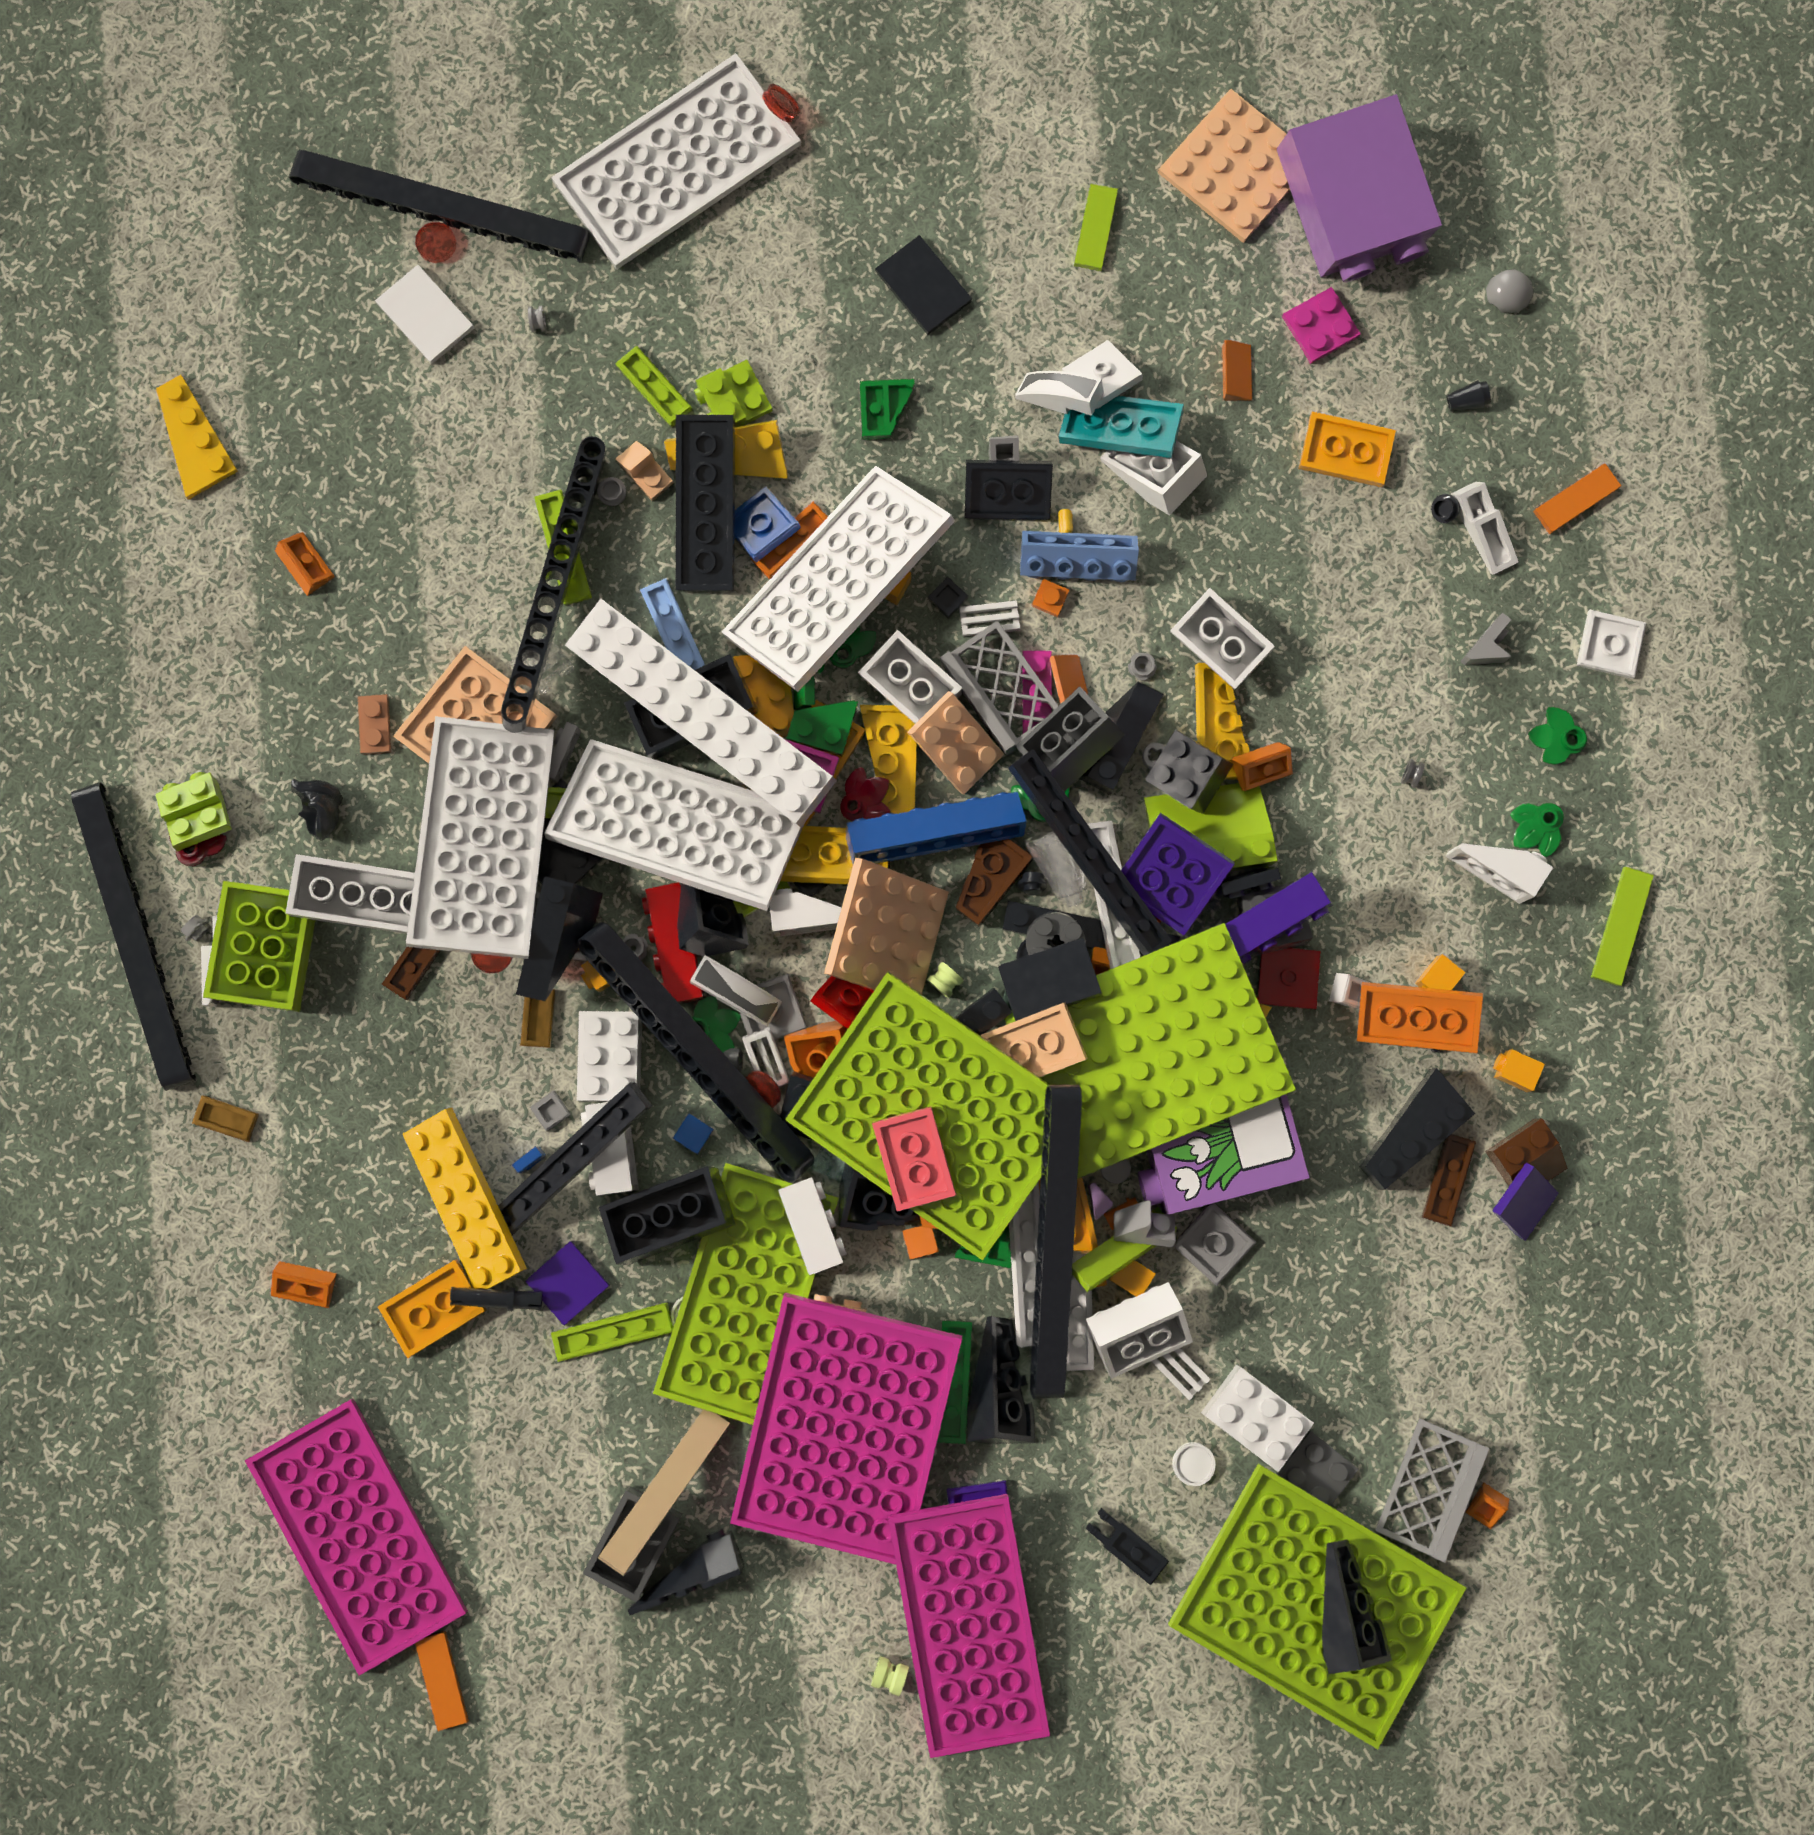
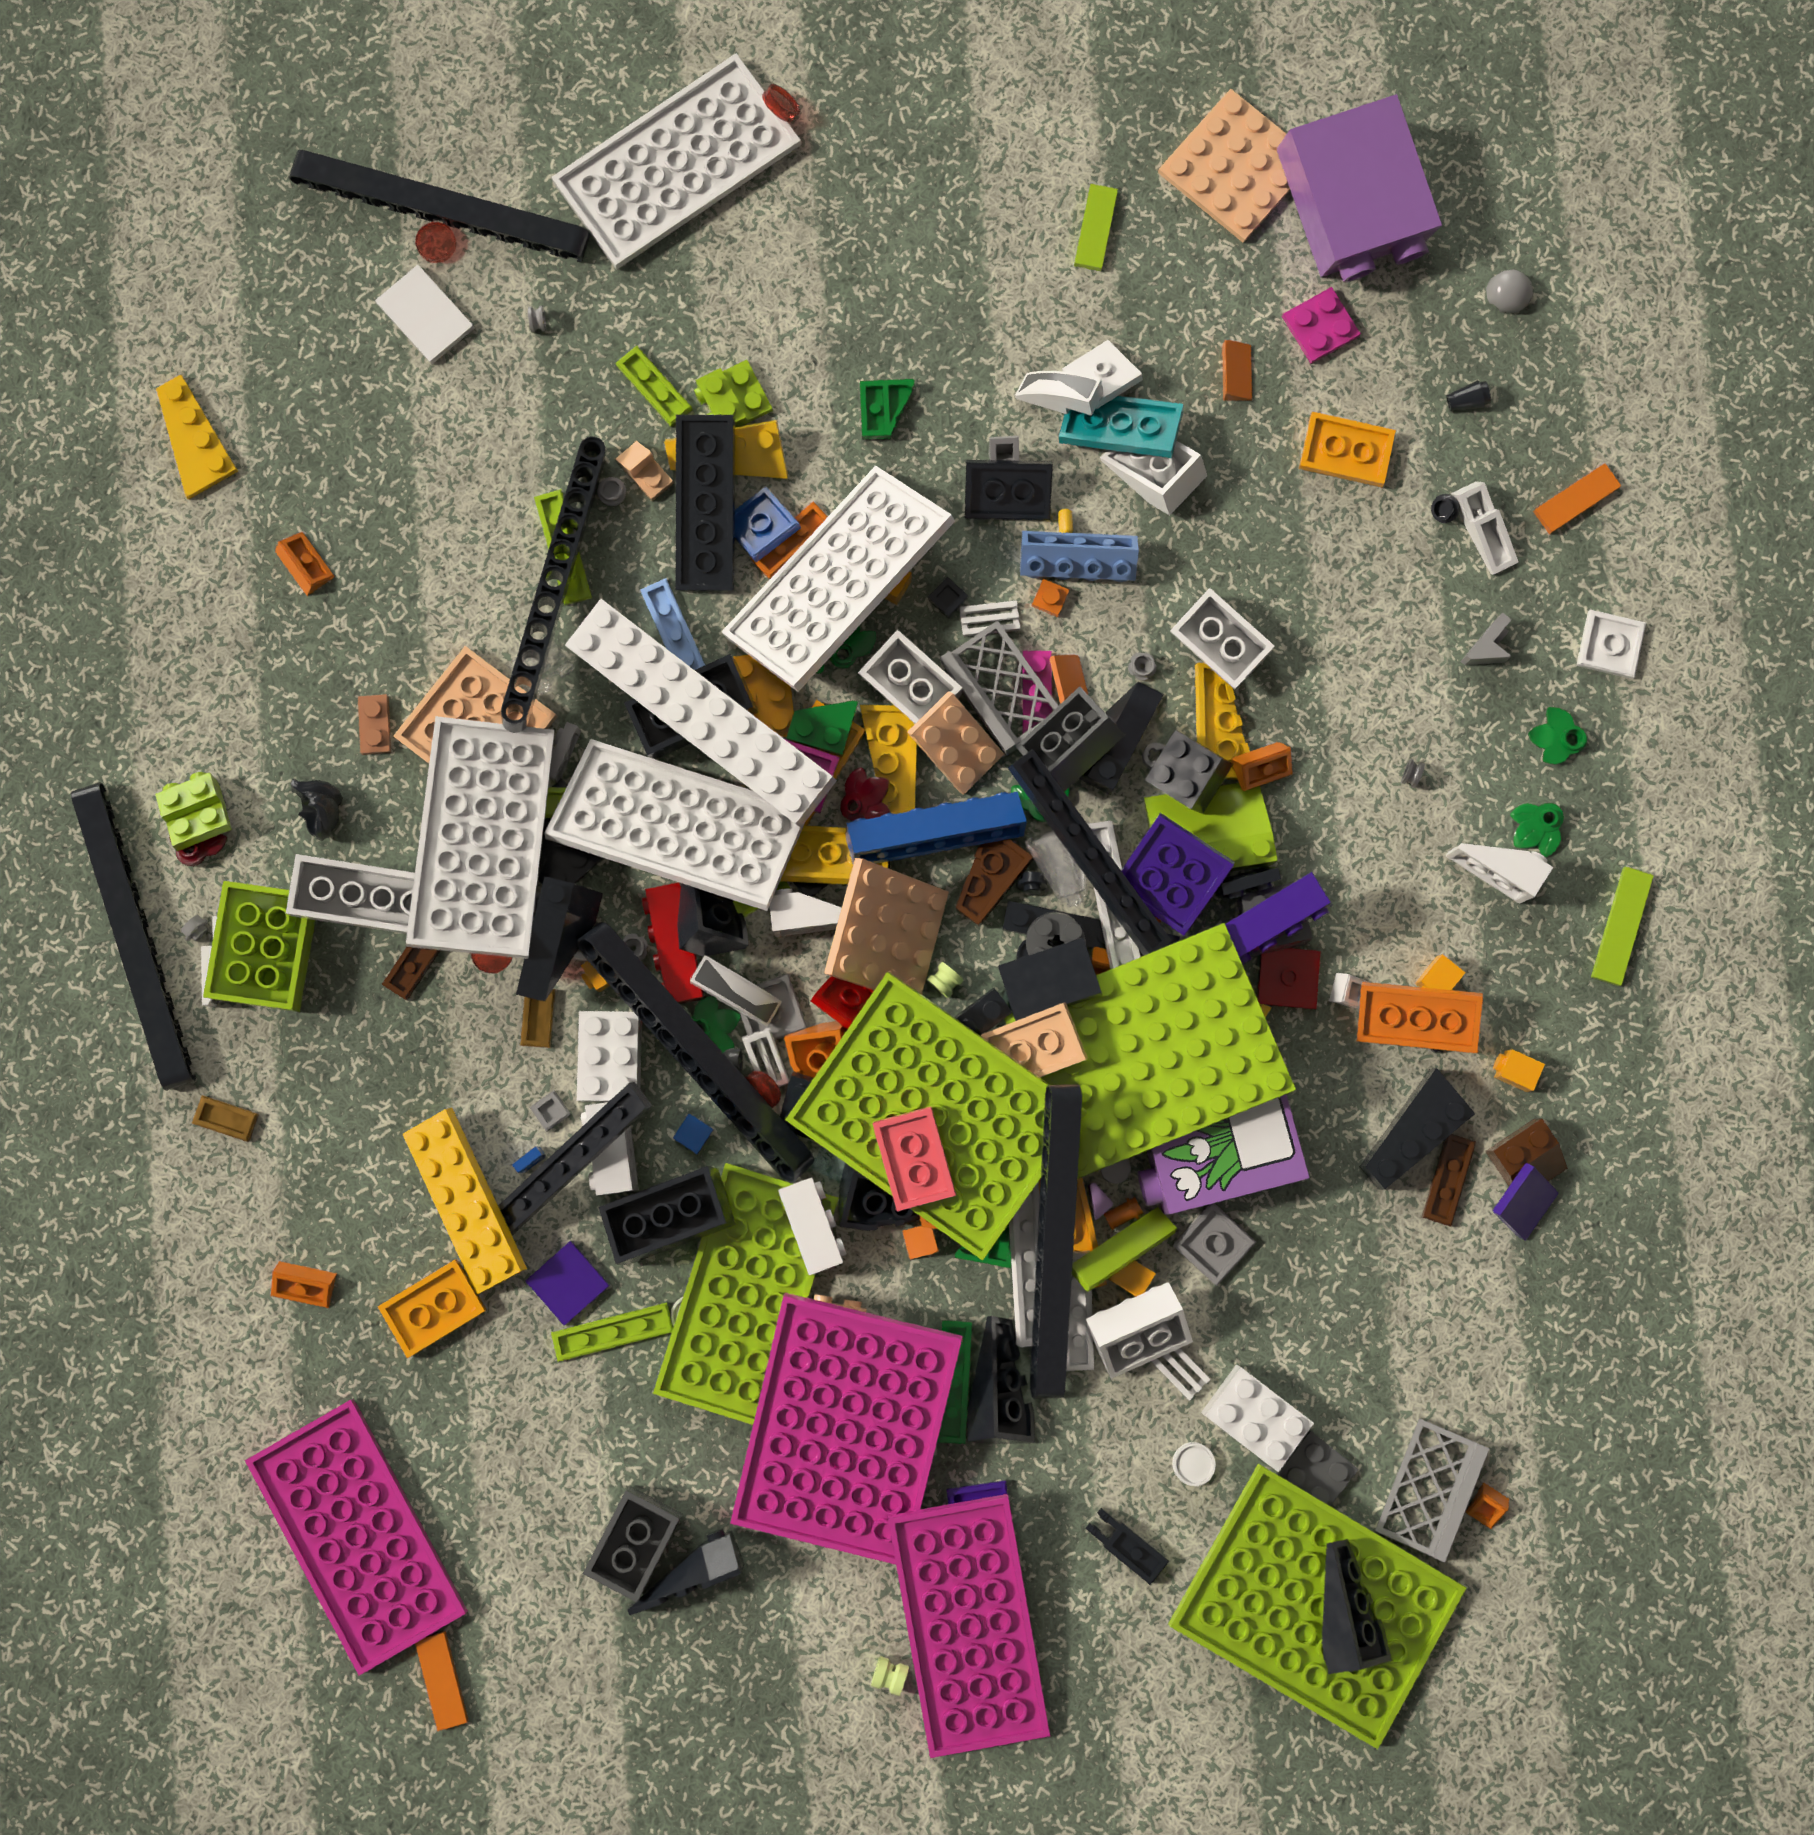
black pin [450,1286,543,1312] -> none
tan tile [598,1410,730,1576] -> none
green tile [794,676,815,710] -> none
black tile [875,235,972,335] -> none
light grey slope [1114,1200,1175,1247] -> none

